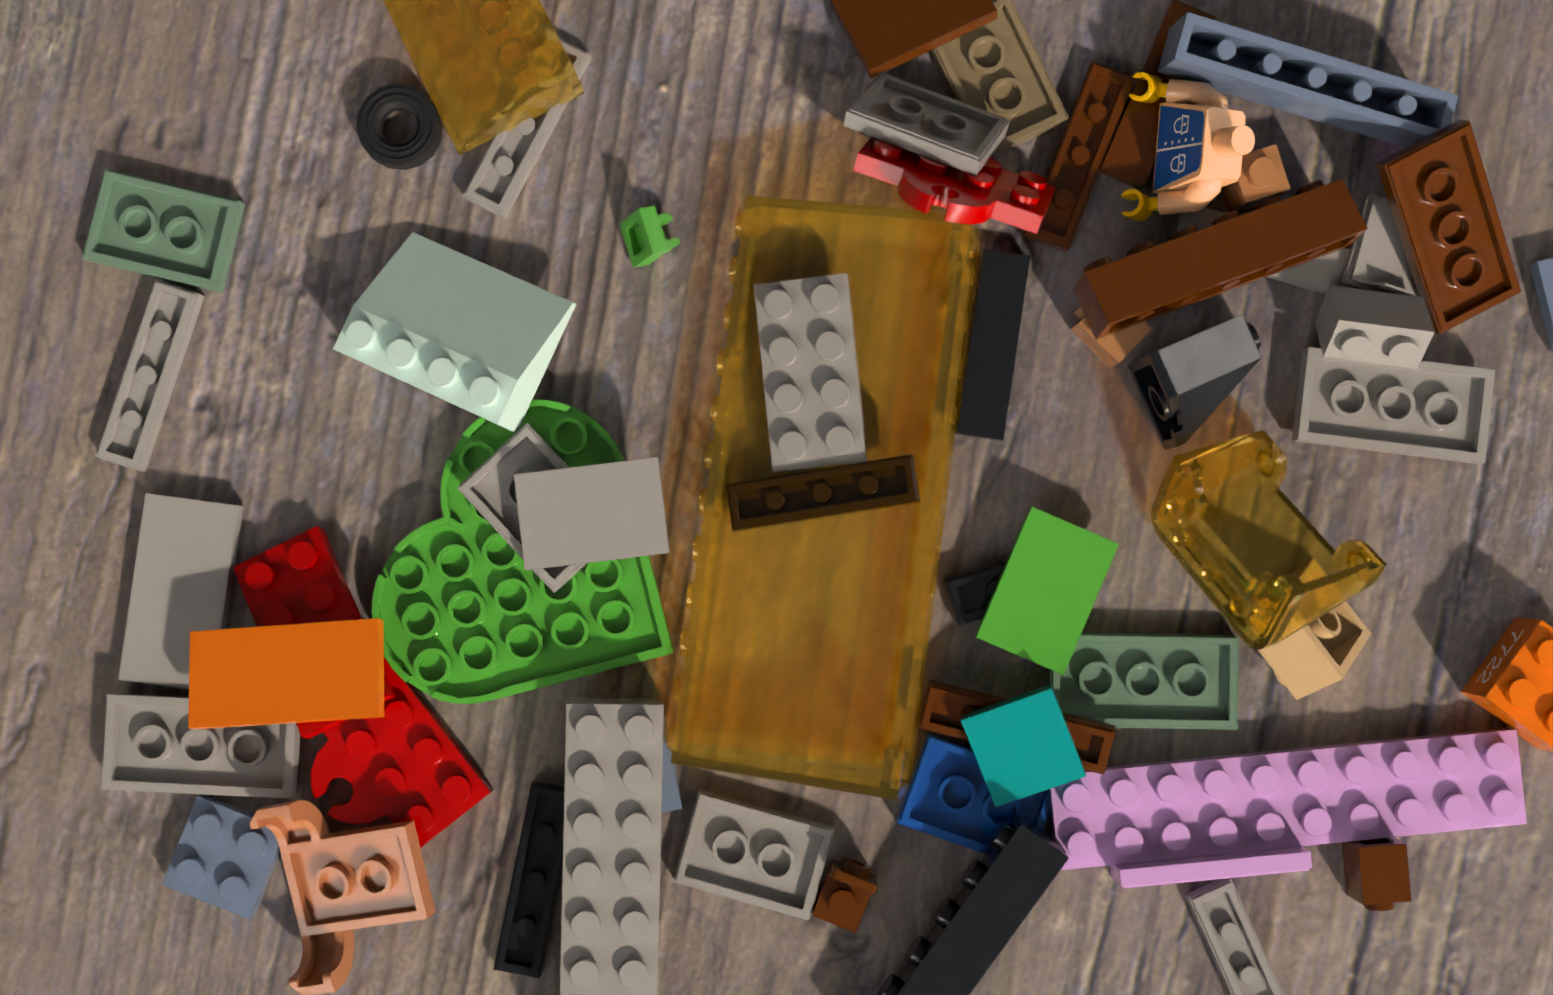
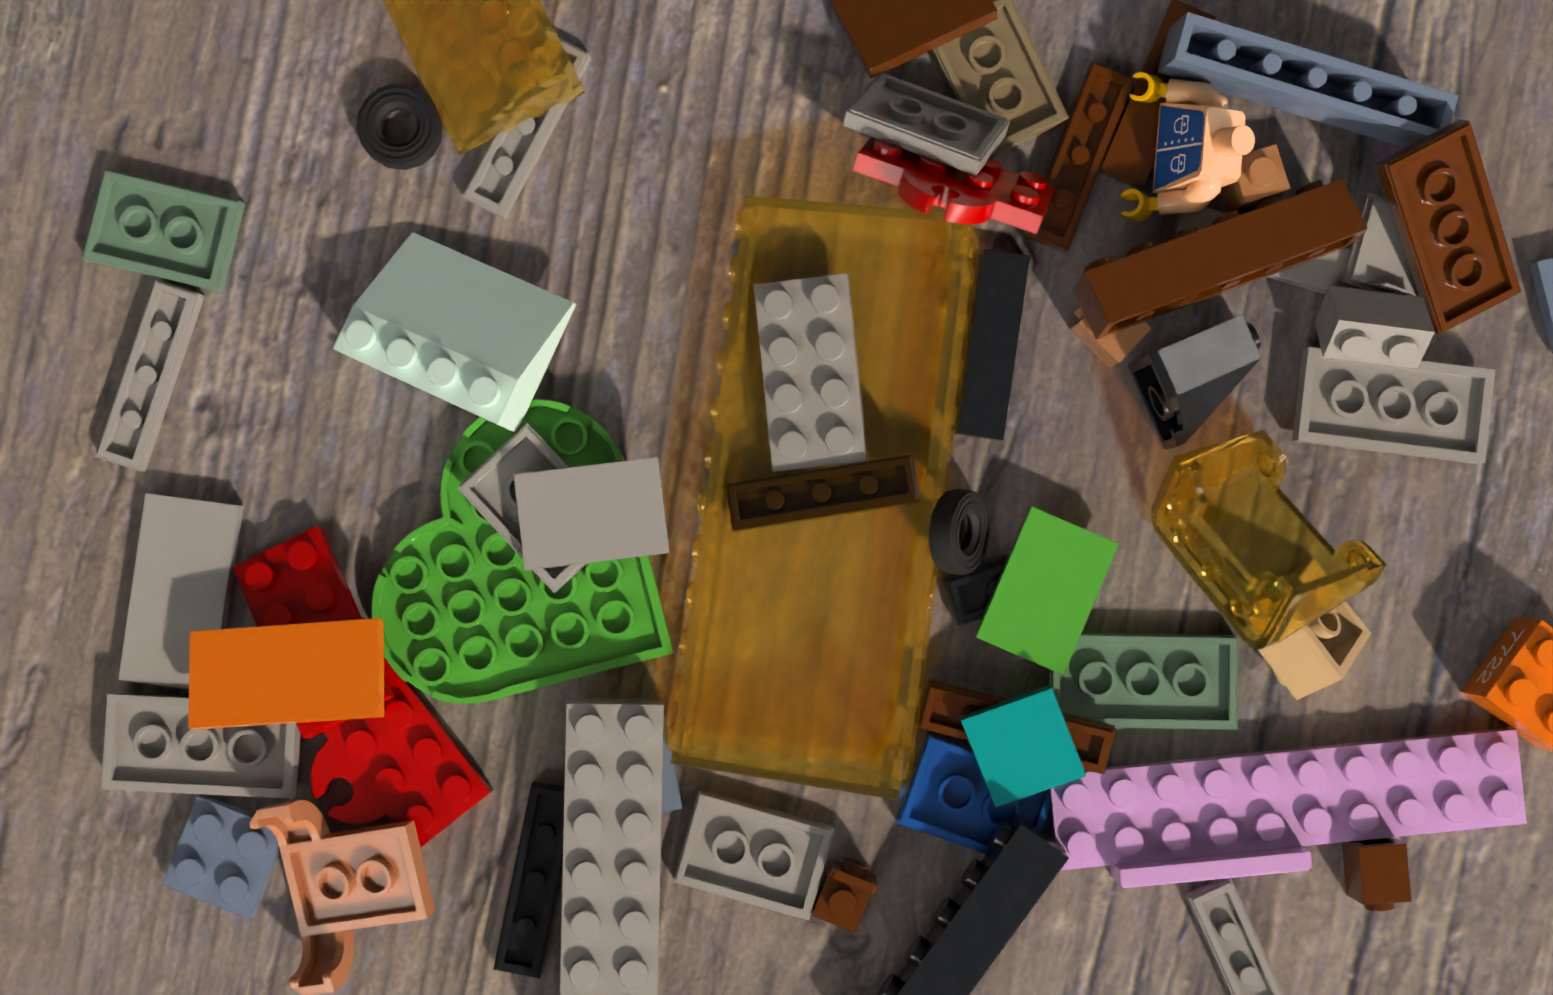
bright green tile [619,205,680,268] -> none
none -> black tyre [929,489,989,575]

